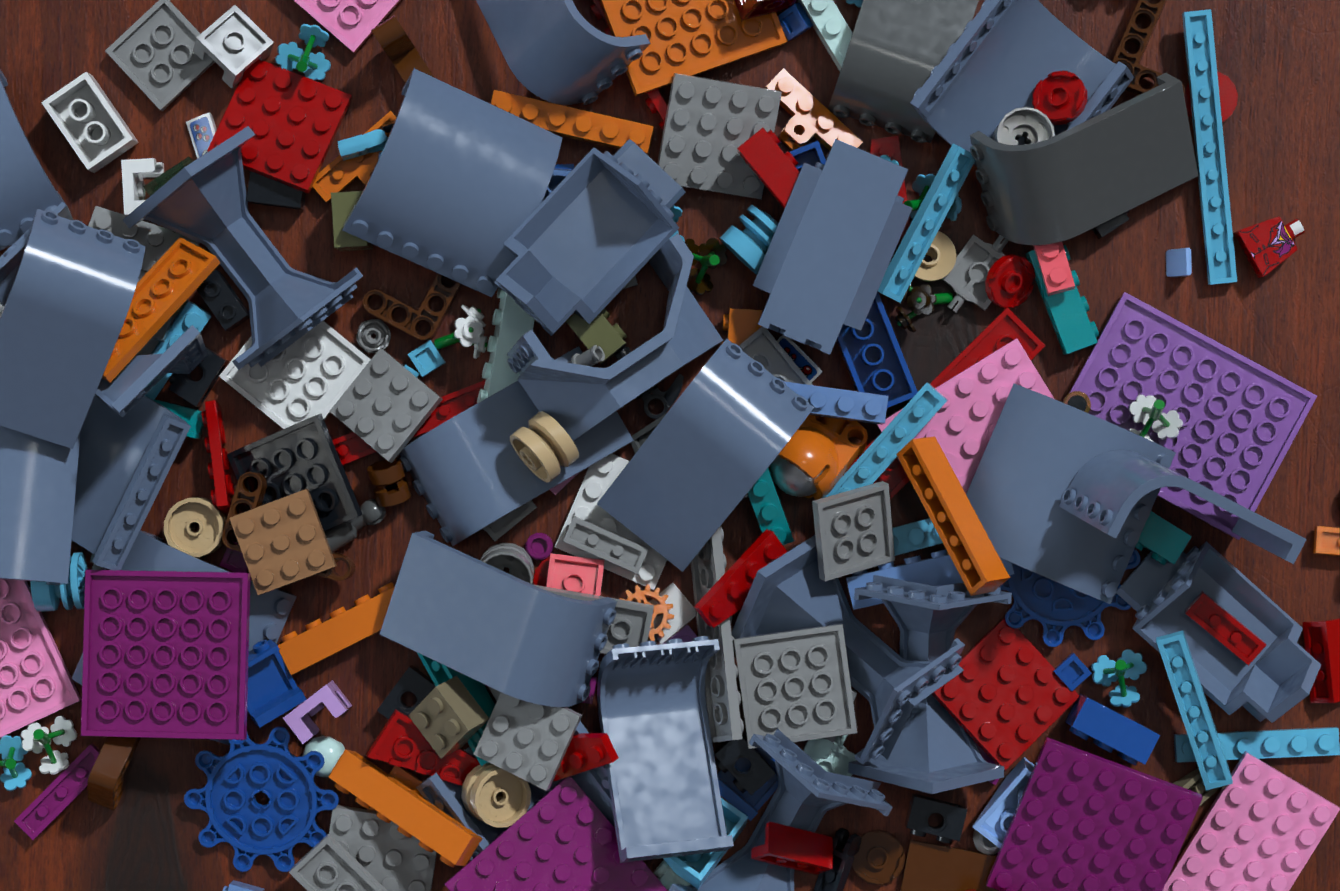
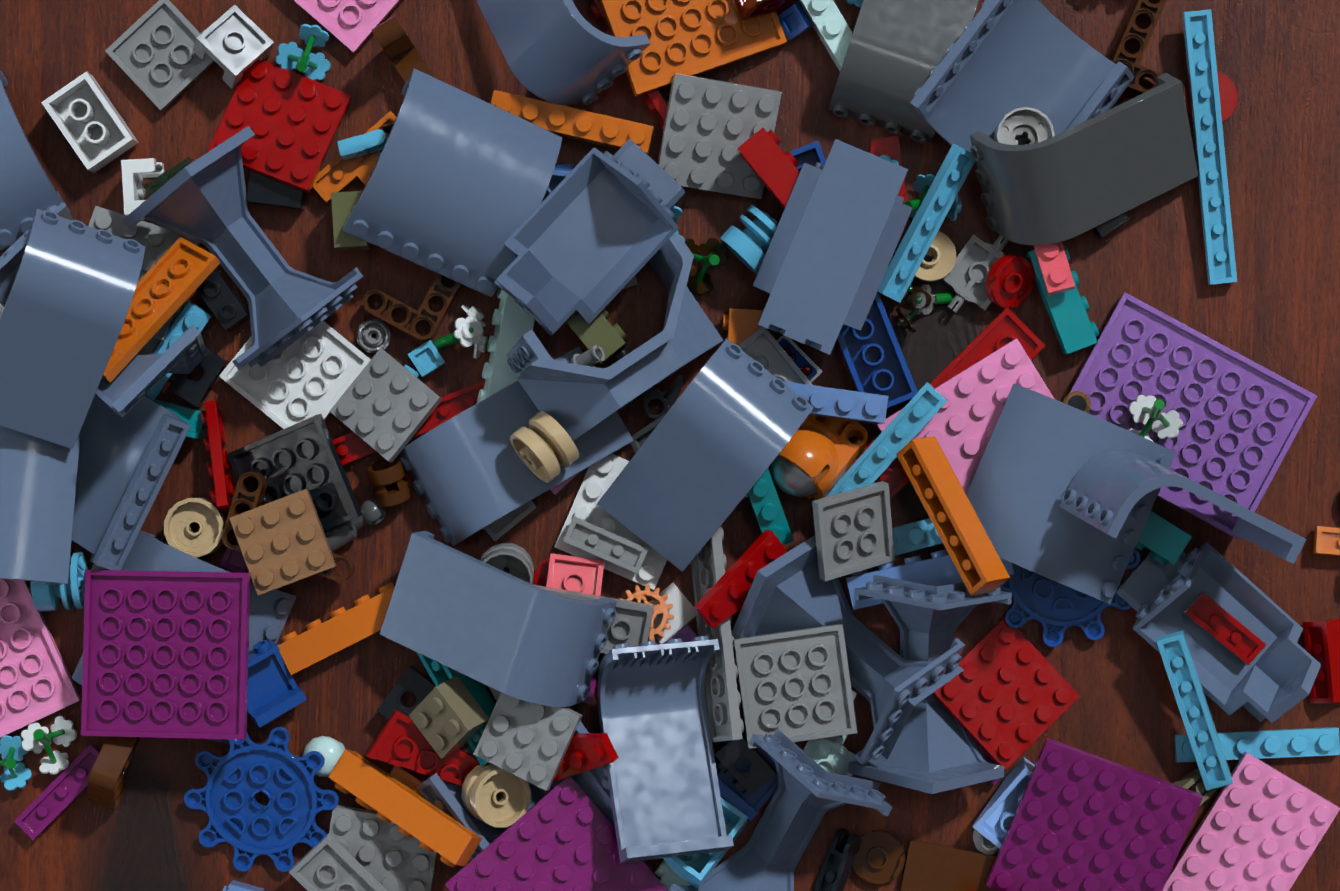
slope [186,112,217,159] -> none
lavender panel [283,680,352,744] -> none
magenta tile [526,533,553,560] -> none
red panel [751,822,833,875] -> none
plate [765,68,863,151] -> none
black brick [905,793,968,844] -> none
red tile [1032,71,1087,125] -> none
blue plate [1053,652,1092,691] -> none
blue brick [1065,693,1160,766] -> none
medium azure plant [1091,649,1147,707] -> none
light blue slope [1166,248,1192,277] -> none
red torso [1233,216,1305,278] -> none

